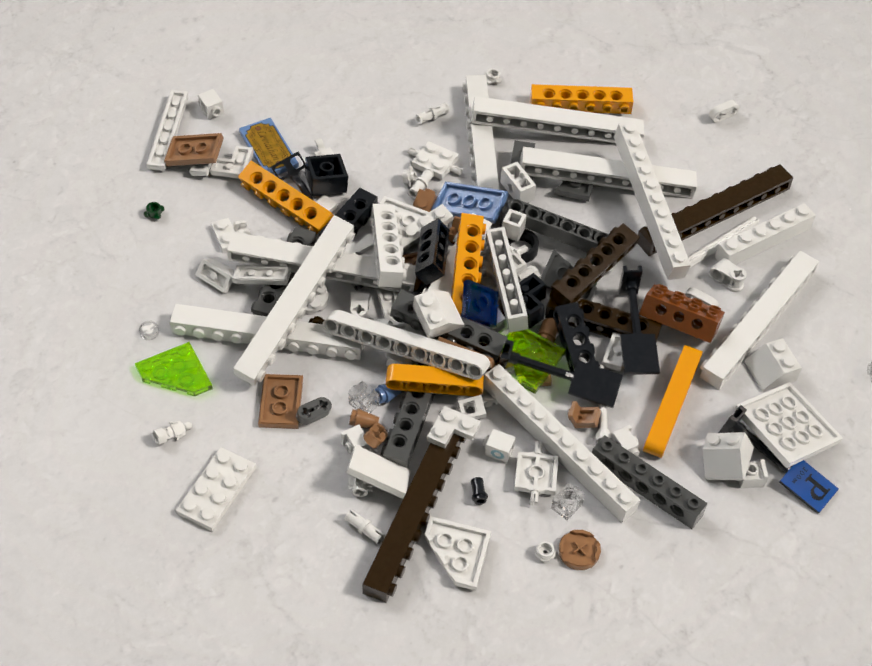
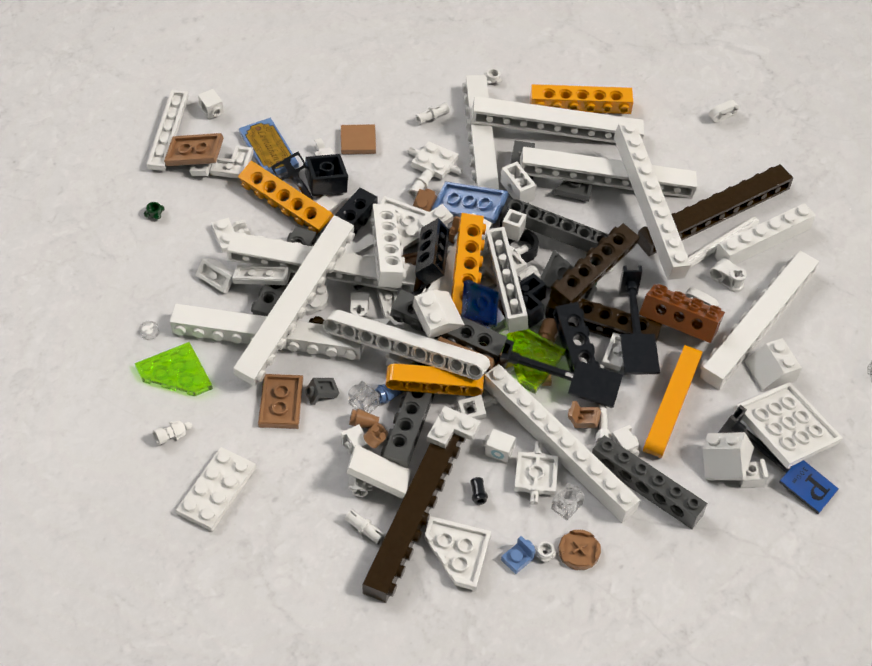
dark grey beam [296,397,332,425] -> none
white plate [402,166,417,187] -> none
none -> dark grey bracket [306,378,339,405]
none -> medium nougat tile [341,124,376,154]
none -> medium blue bracket [501,536,536,574]

